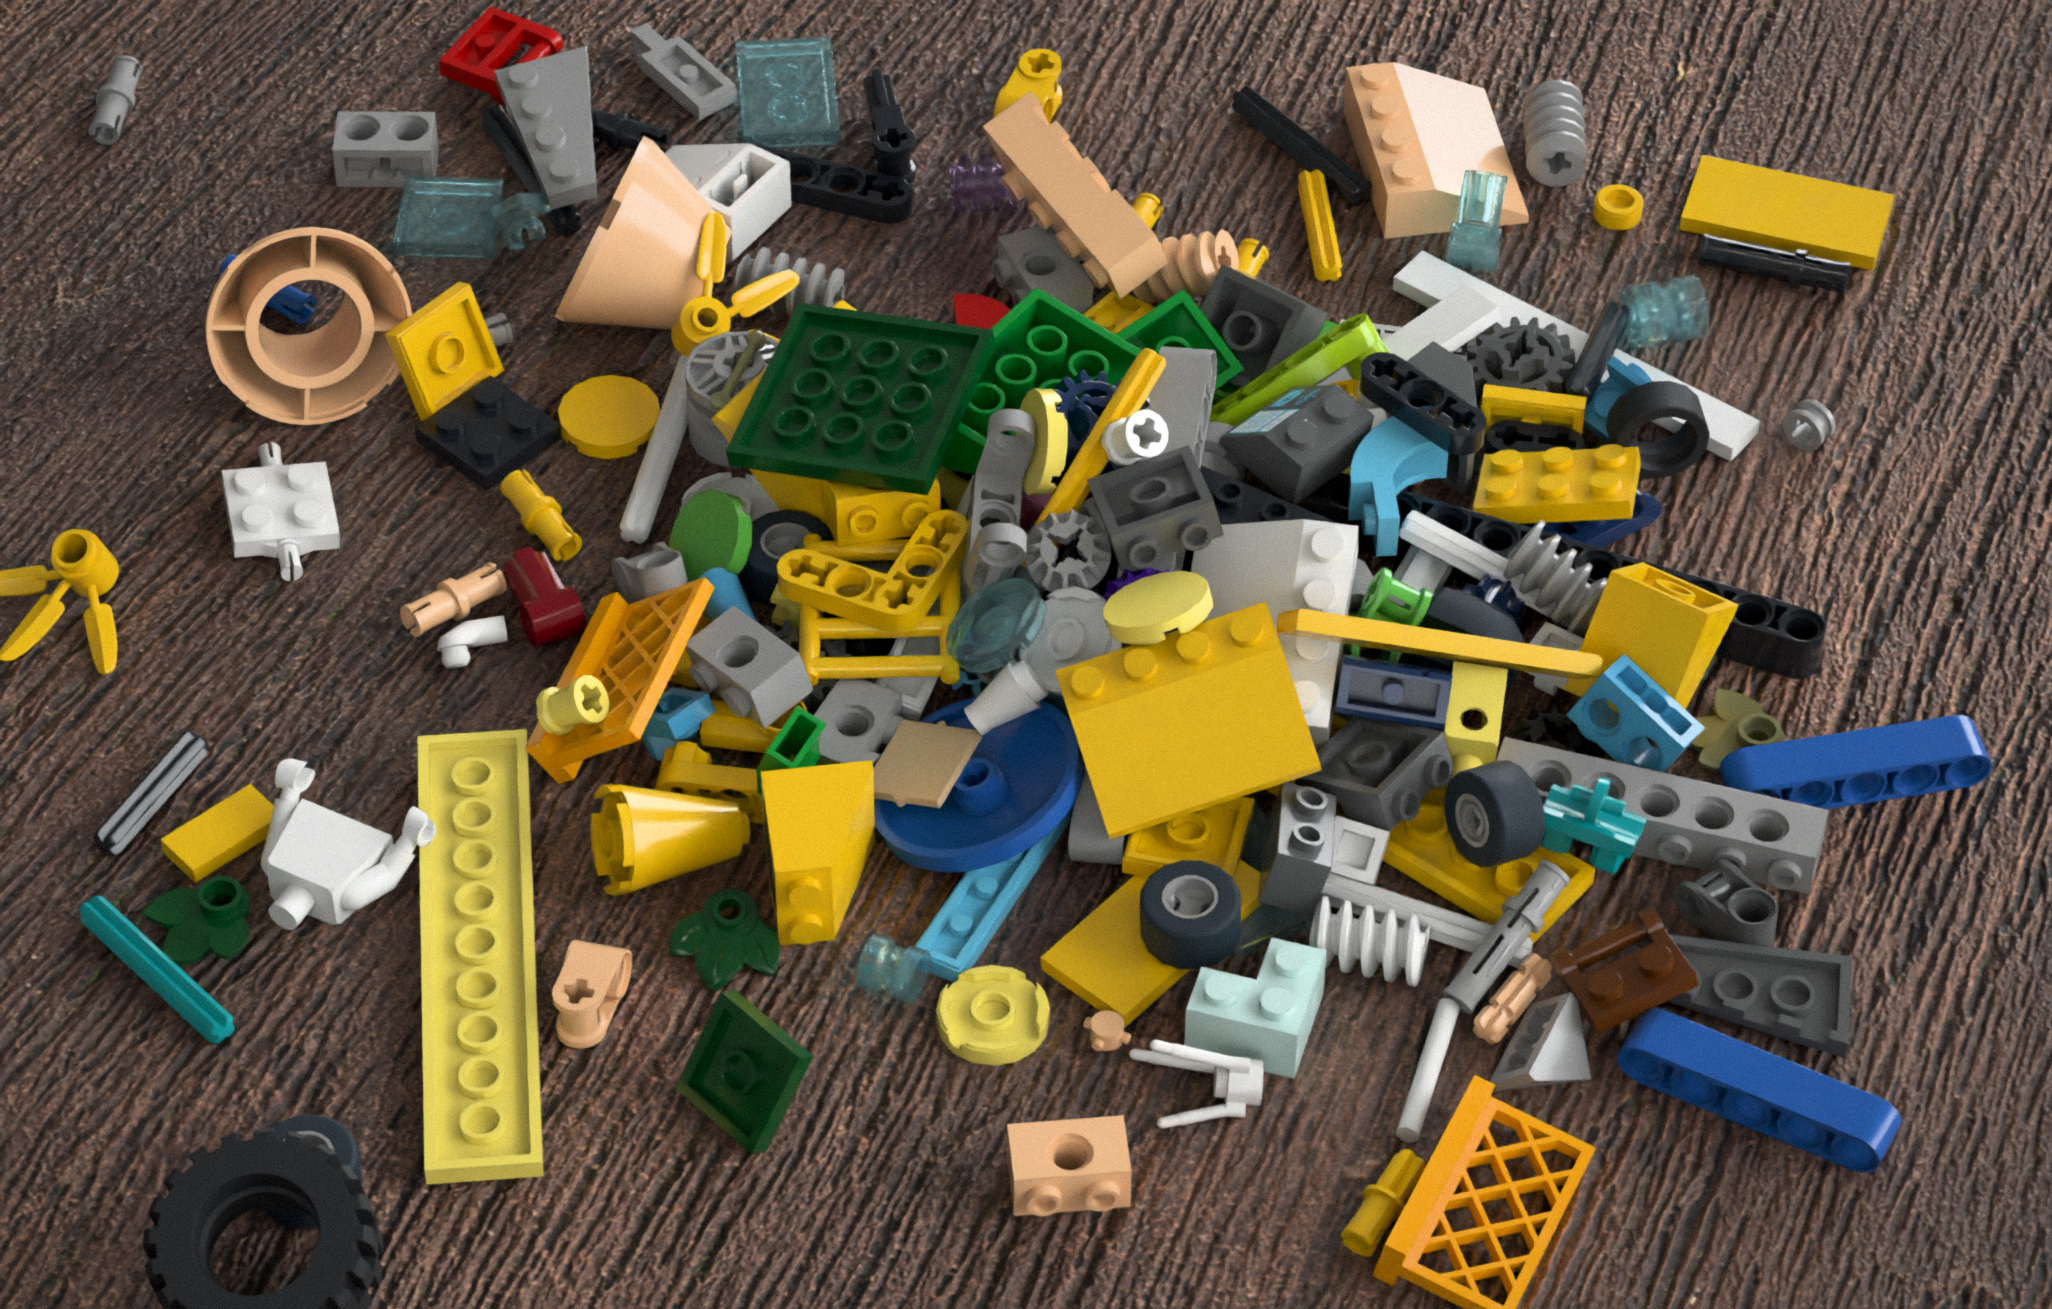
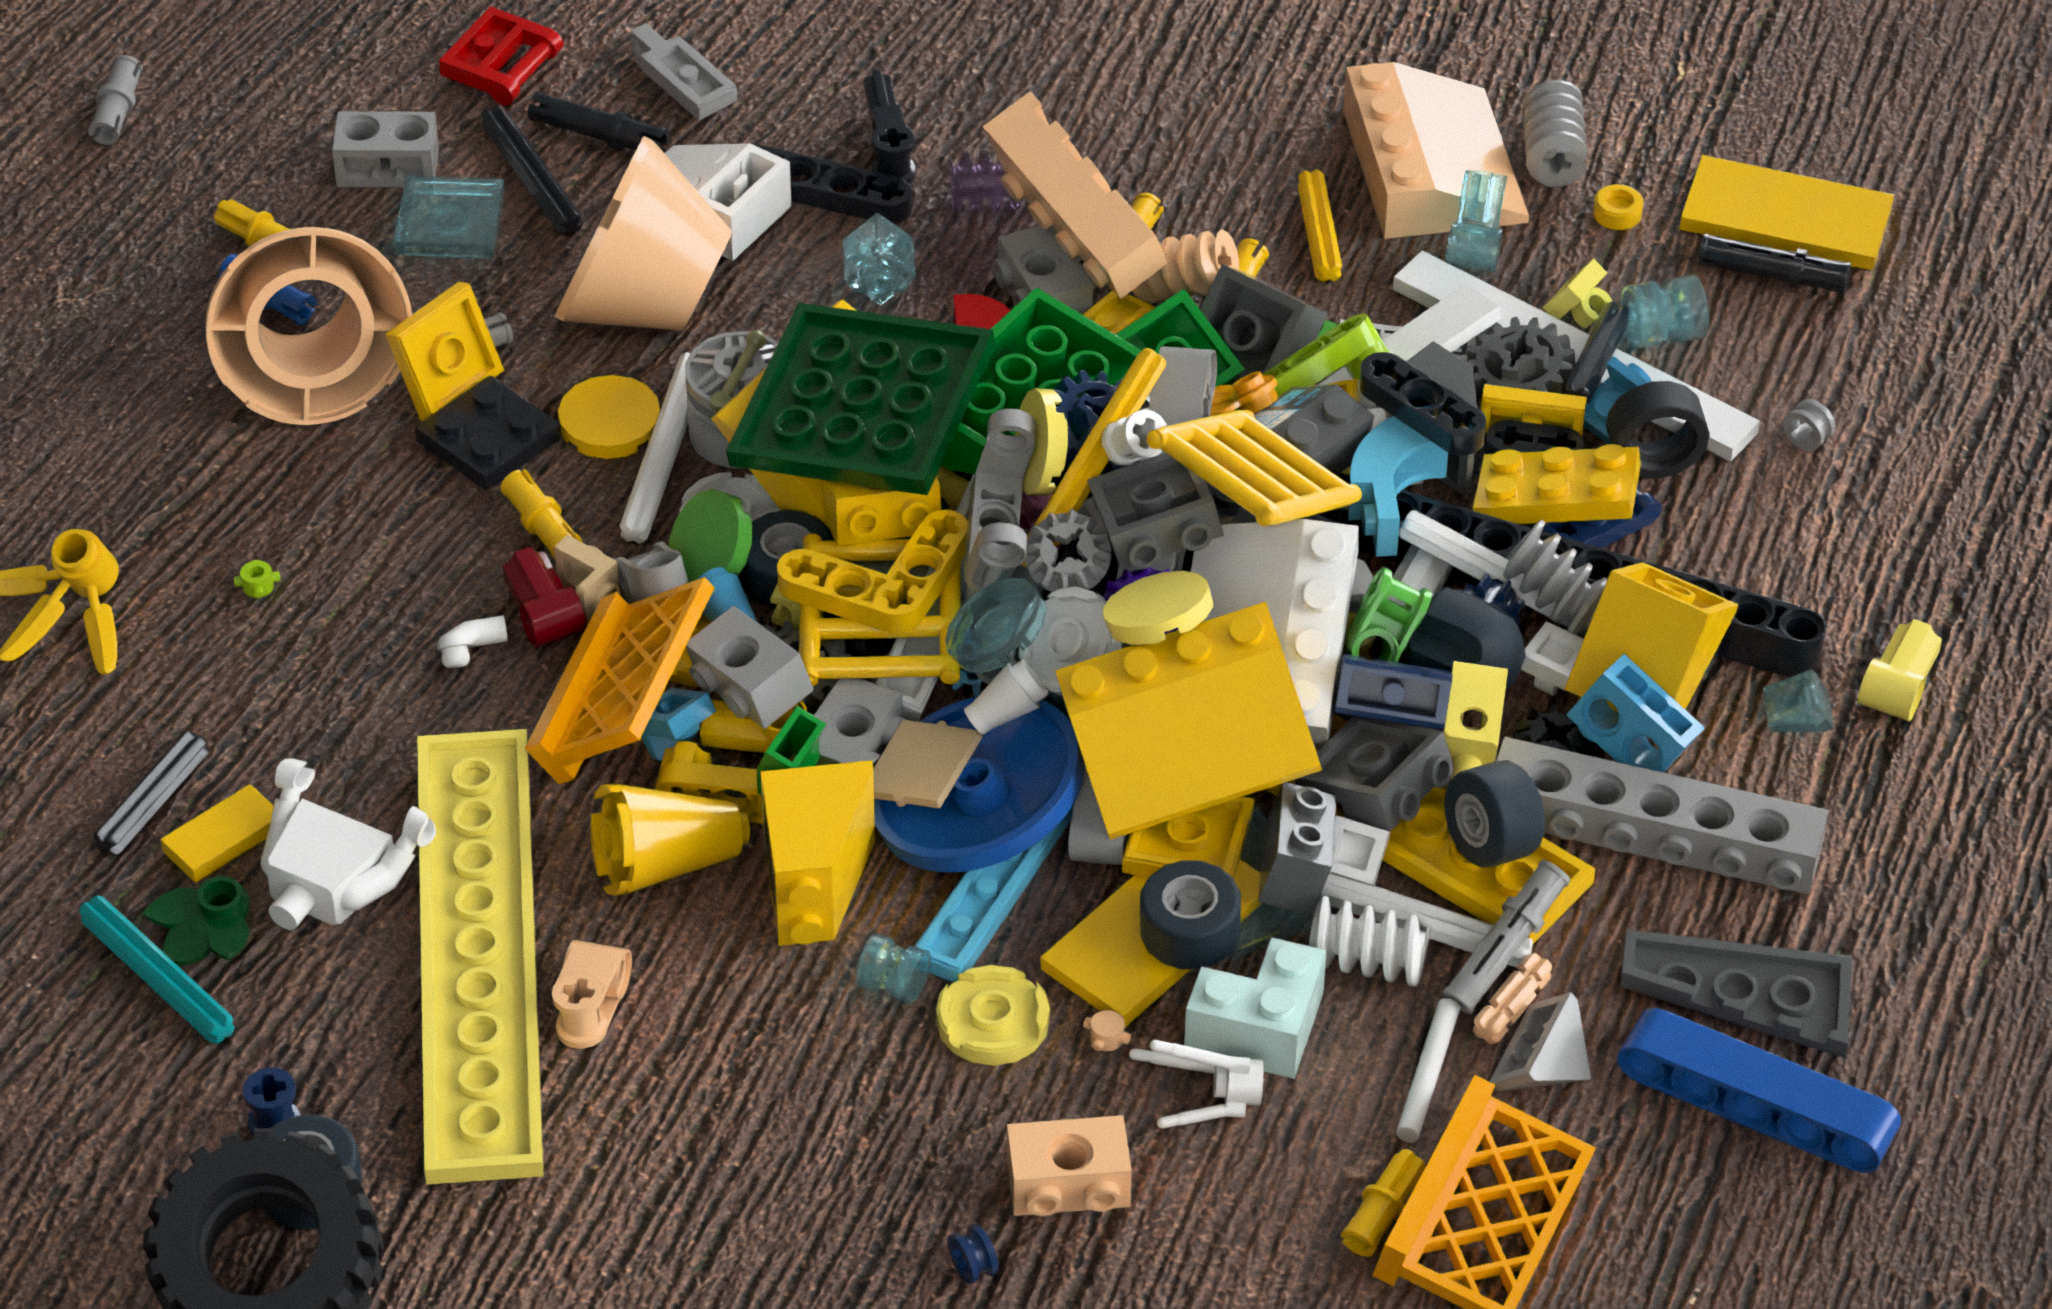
white plate [222,442,340,581] -> none
light nougat pin [400,562,507,637] -> none
clear light blue tile [480,193,551,250] -> none
light grey wing [494,46,597,210] -> none
light yellow bush [536,675,609,736] -> none
dark green plate [669,888,780,992] -> none
yellow plant [671,211,800,358] -> none
dark green tile [675,990,814,1154] -> none
light grey piece [733,247,845,318] -> none
clear light blue tile [735,37,840,147] -> none
yellow piece [993,48,1062,125] -> none
black axle [1232,86,1372,206] -> none
yellow tile [1276,608,1603,679] -> none
teal hips [1540,776,1647,874] -> none
reddish brown plate [1549,905,1699,1035] -> none
dark grey piece [1673,858,1778,947] -> none
olive plate [1689,688,1785,771] -> none
blue beam [1719,715,1992,809] -> none
none -> yellow axle [213,200,290,247]
none -> lime piece [234,560,281,599]
none -> dark blue bush [243,1068,300,1137]
none -> tan bracket [554,535,620,627]
none -> clear light blue brick [843,213,916,305]
none -> dark blue bush [947,1224,999,1285]
none -> yellow bar [1147,410,1362,527]
none -> light orange plate [1210,371,1279,416]
none -> light yellow tile [1542,259,1612,328]
none -> clear light blue slope [1763,669,1834,732]
none -> light yellow piece [1857,619,1942,722]

